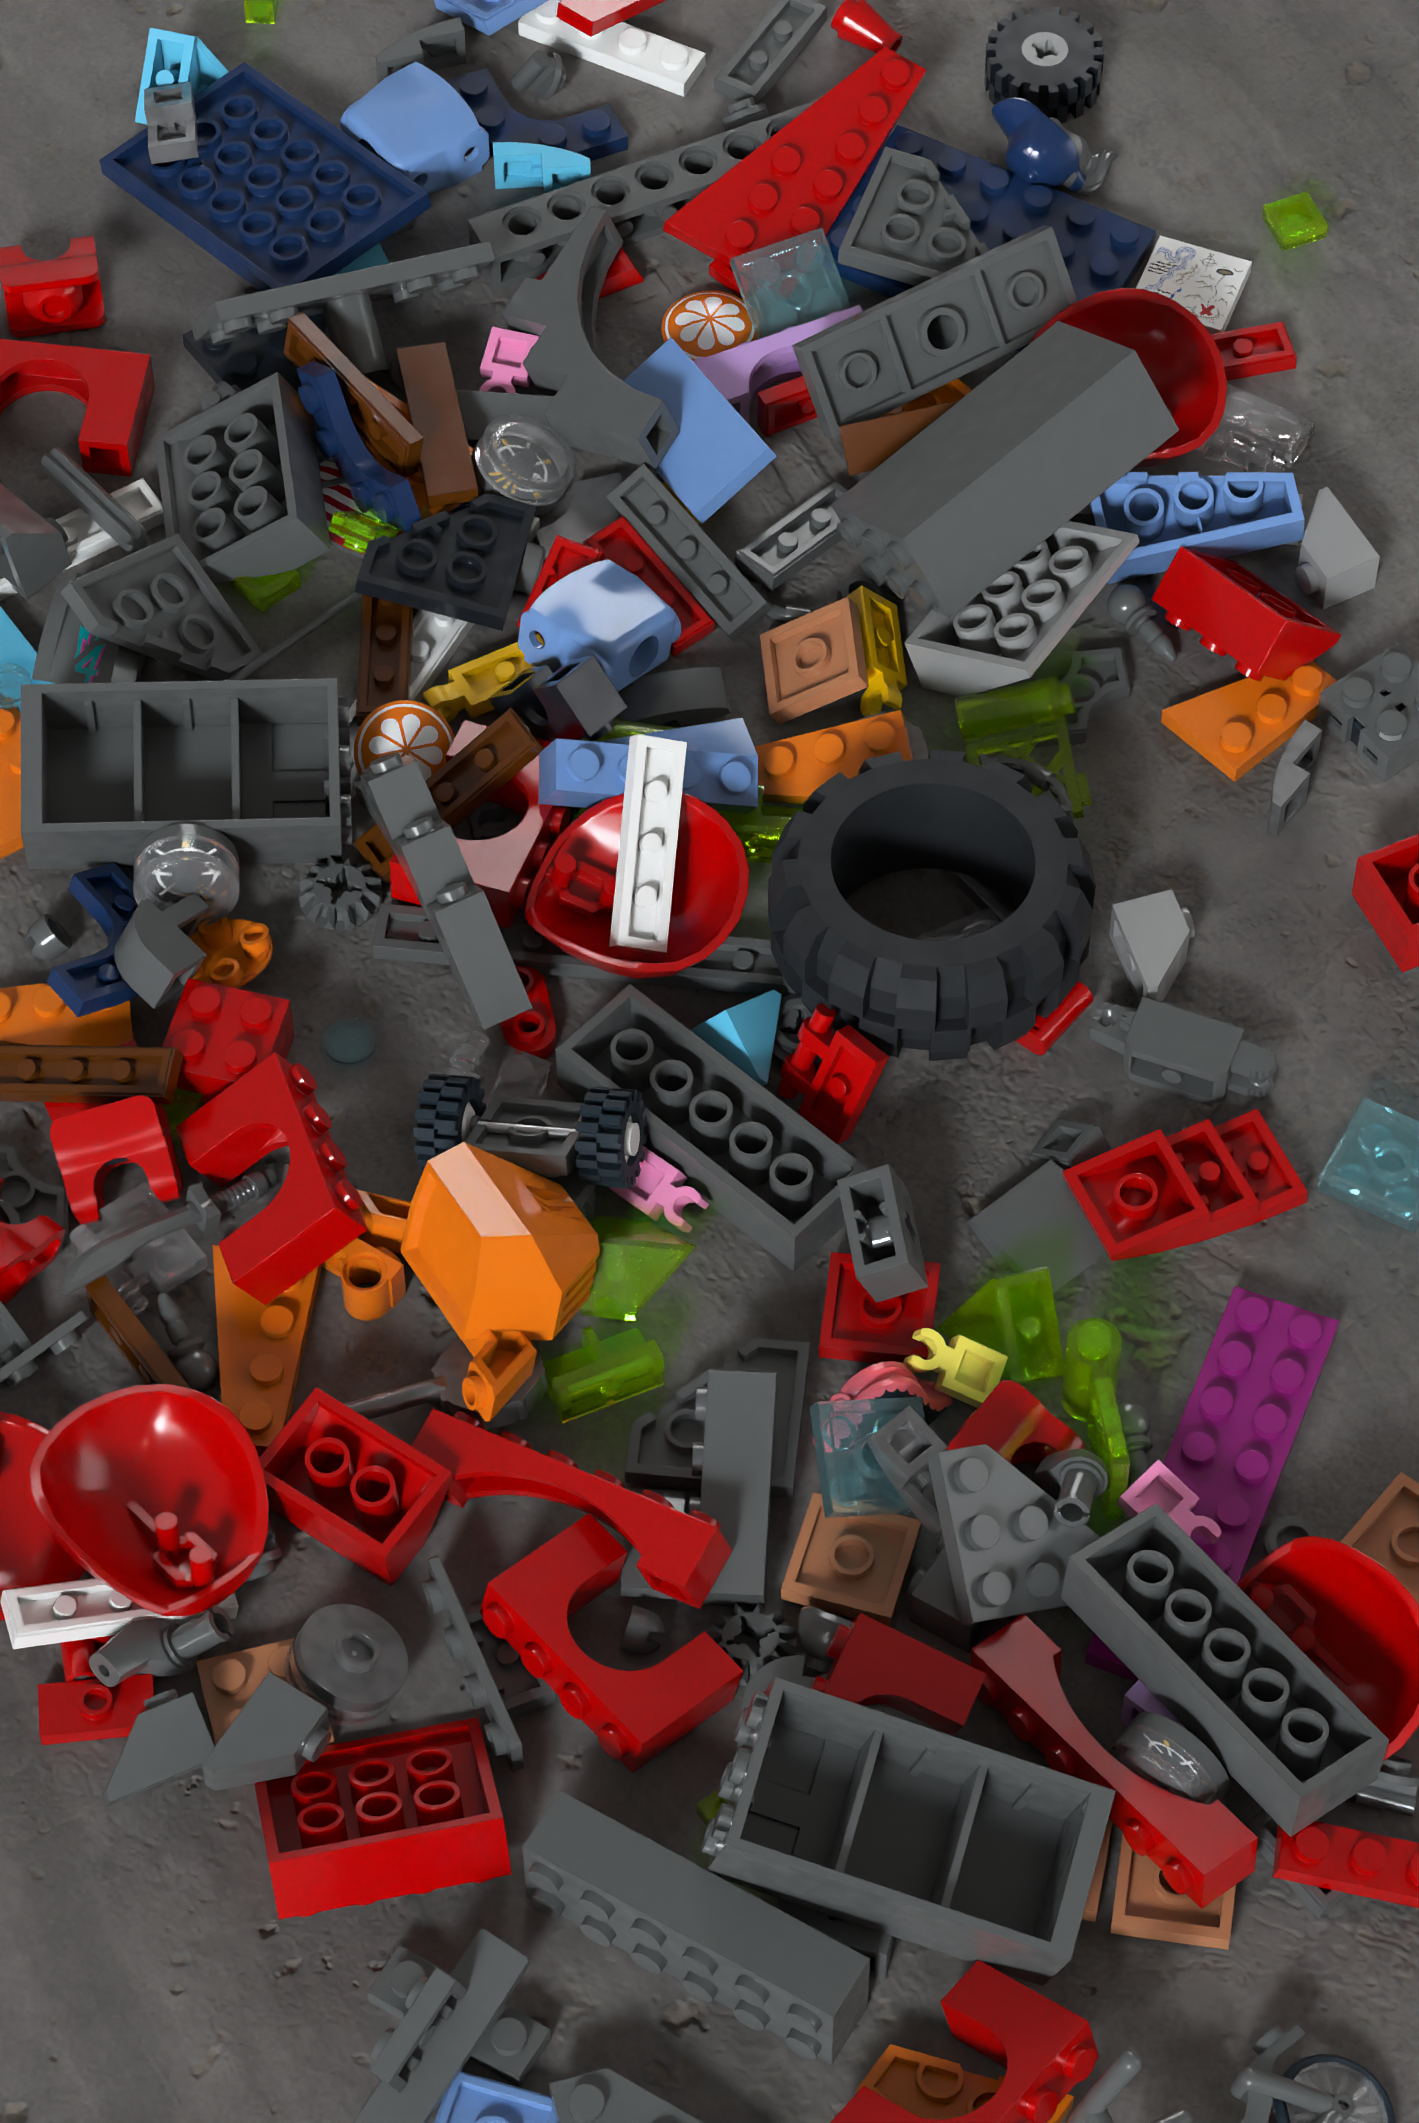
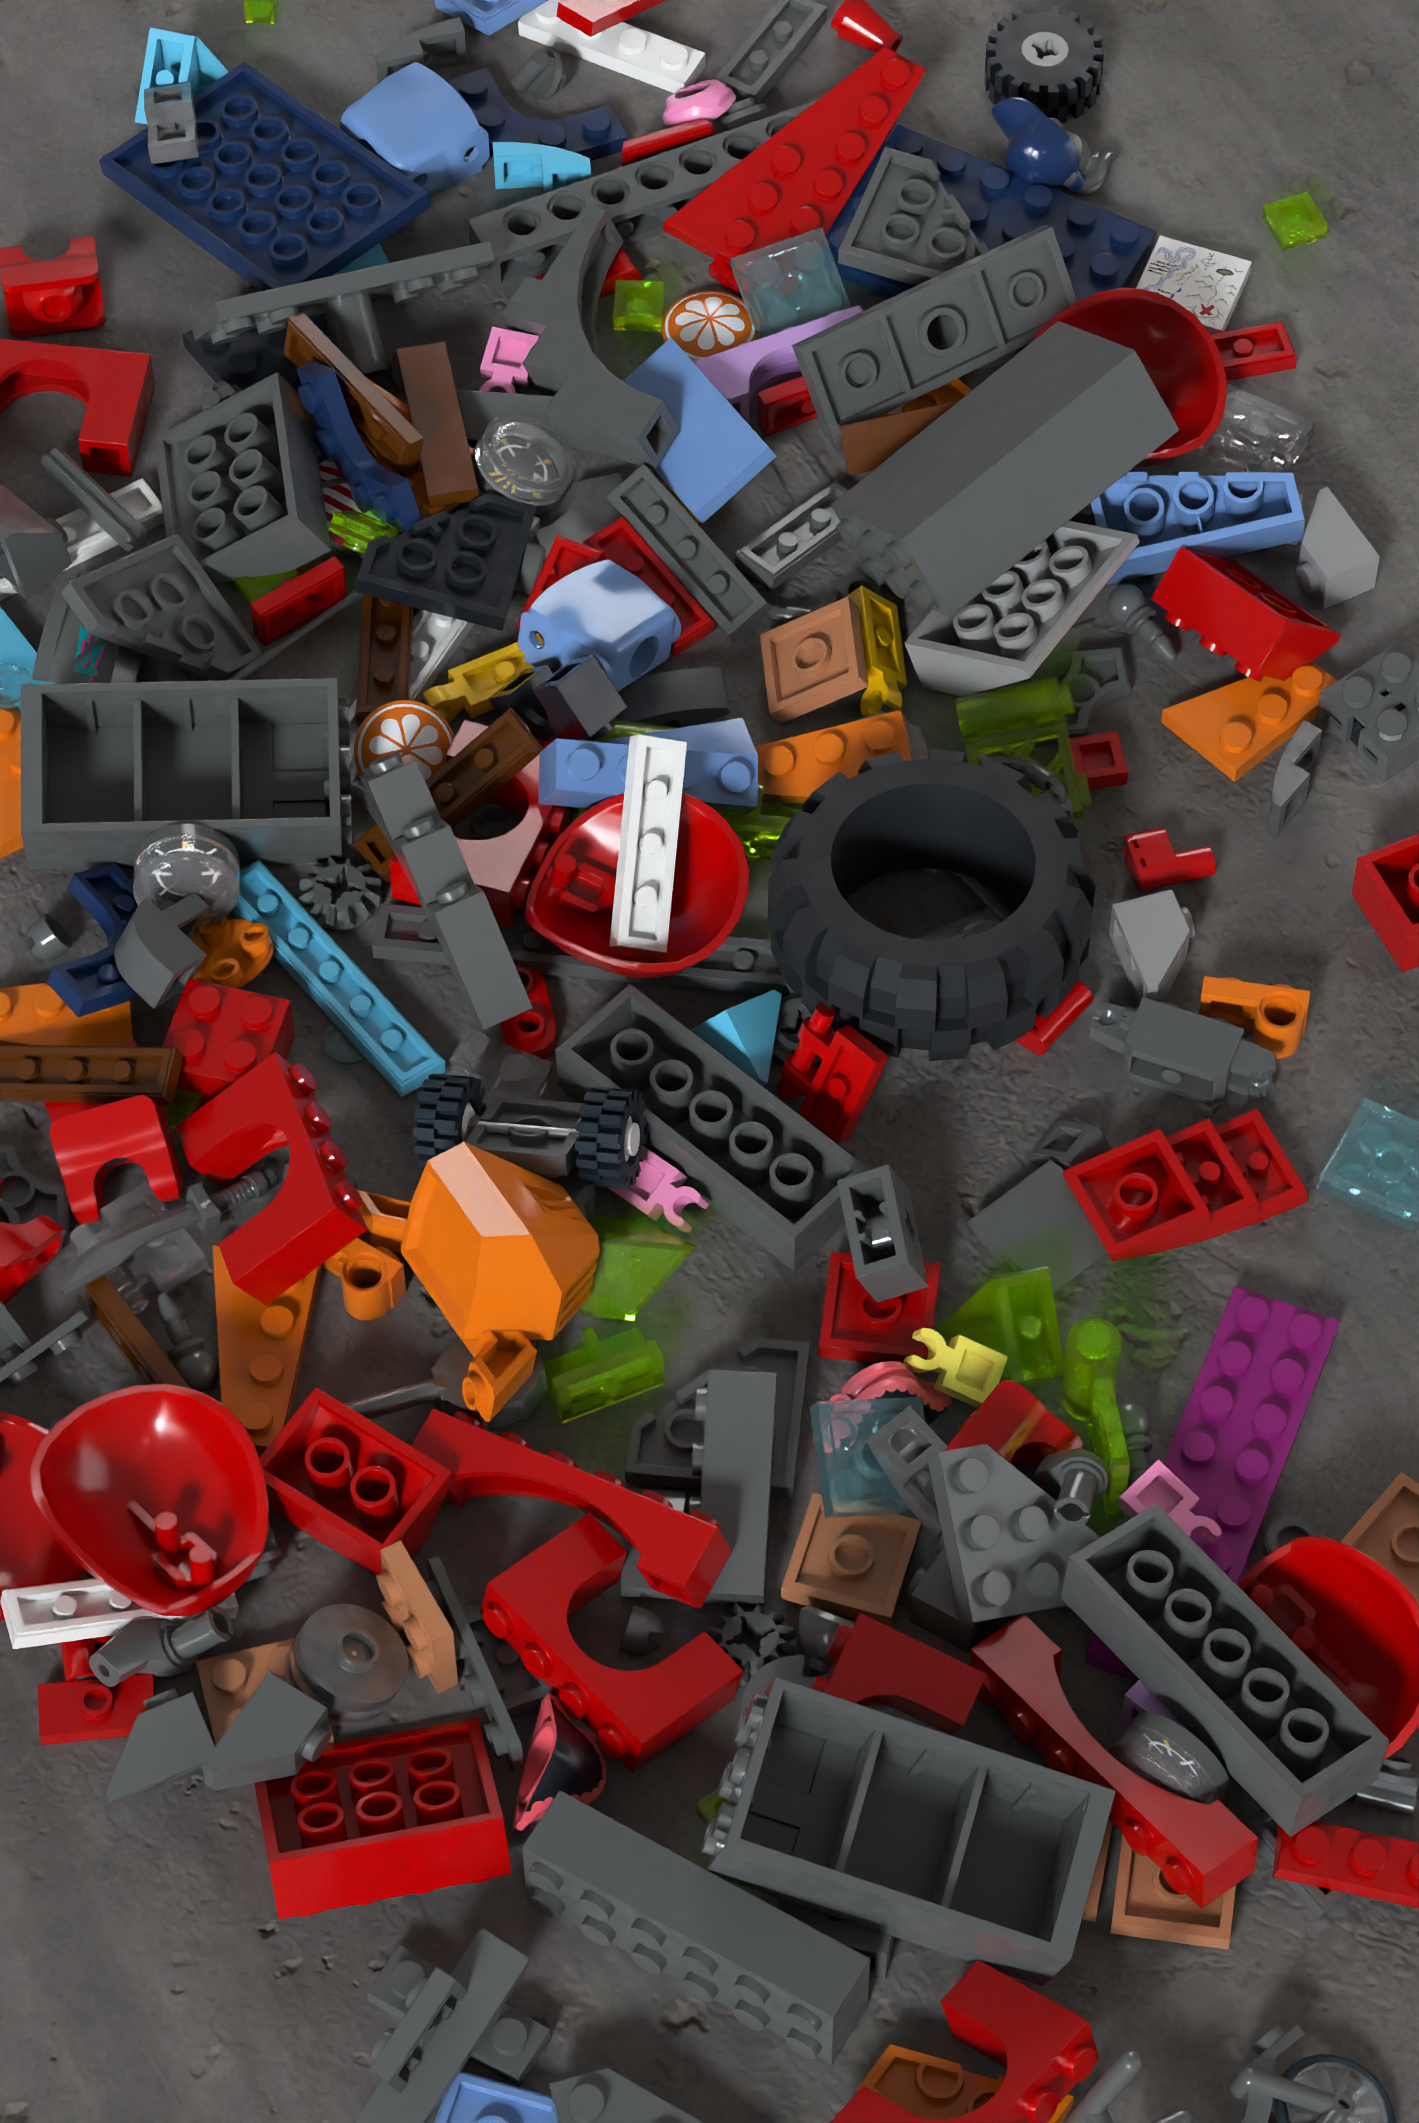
none -> medium azure tile [223,859,445,1097]
none -> red plate [250,556,347,646]
none -> nougat plate [376,1540,458,1694]
none -> hat [513,1693,607,1831]
none -> clear neon green plate [613,280,665,331]
none -> red tile [621,119,713,166]
none -> bright pink piece [663,80,736,127]
none -> red plate [1066,731,1128,792]
none -> red piece [1122,827,1216,893]
none -> orange plate [1199,976,1311,1059]

